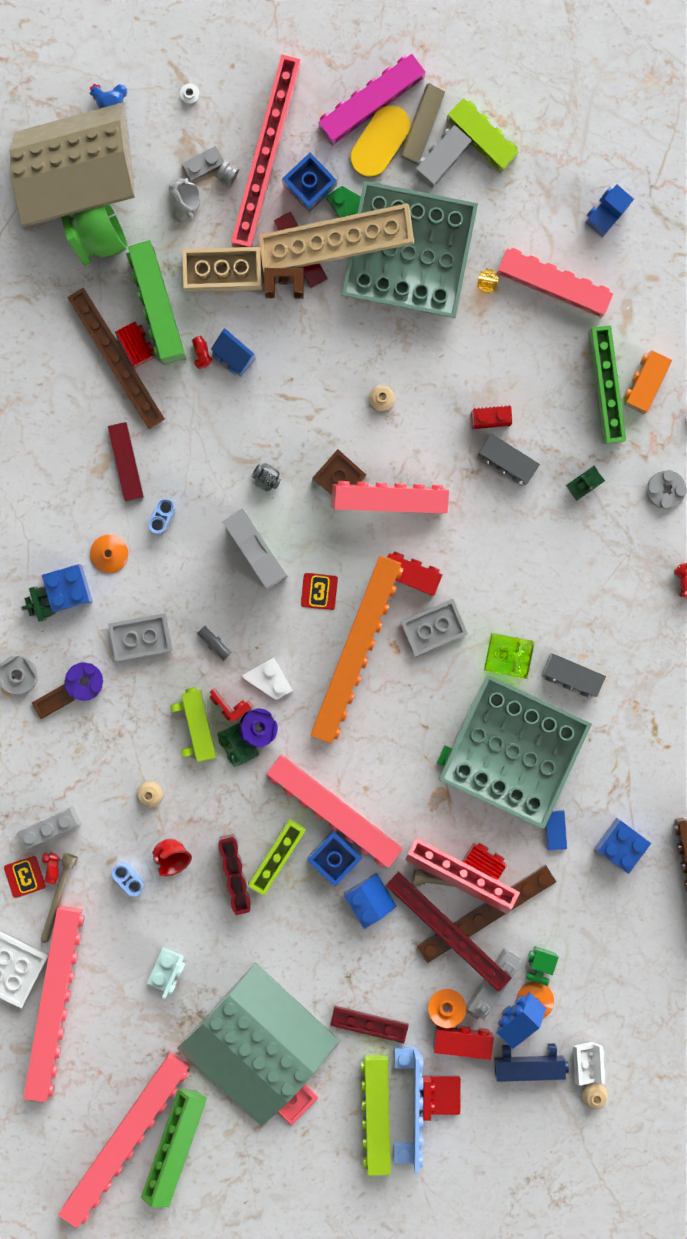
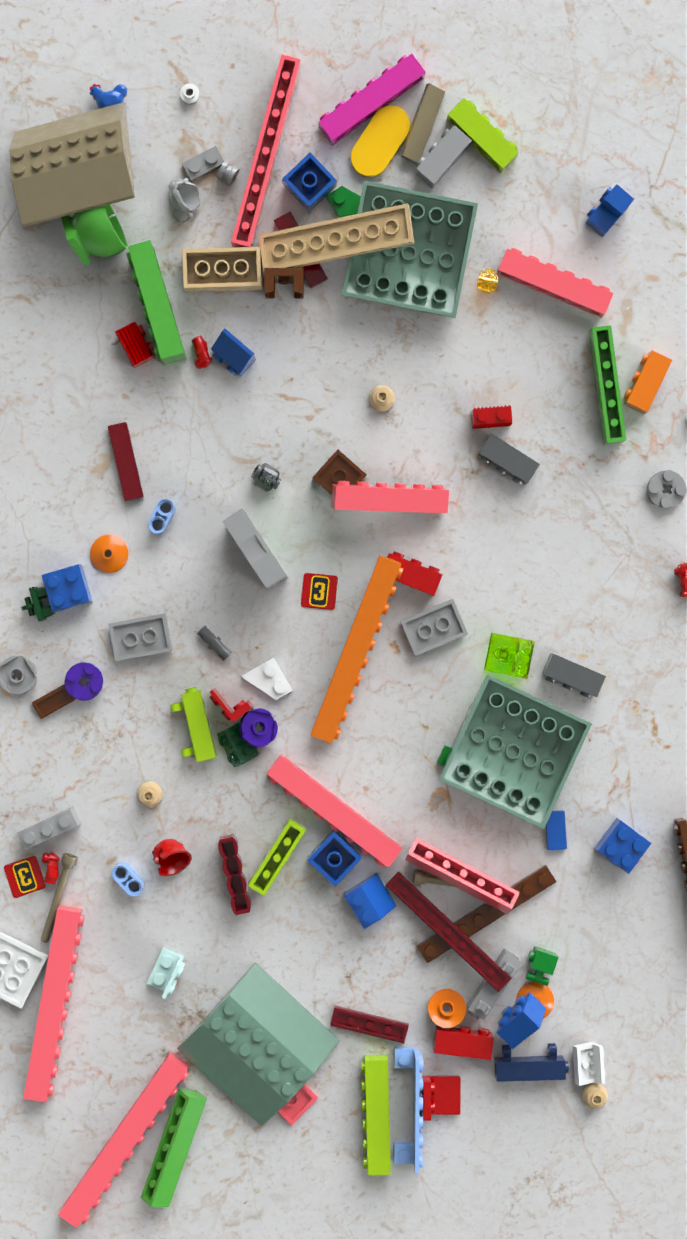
reddish brown plate [67,287,165,429] -> none
red brick [462,842,507,880] -> none
dark green hips [565,465,605,501] -> none

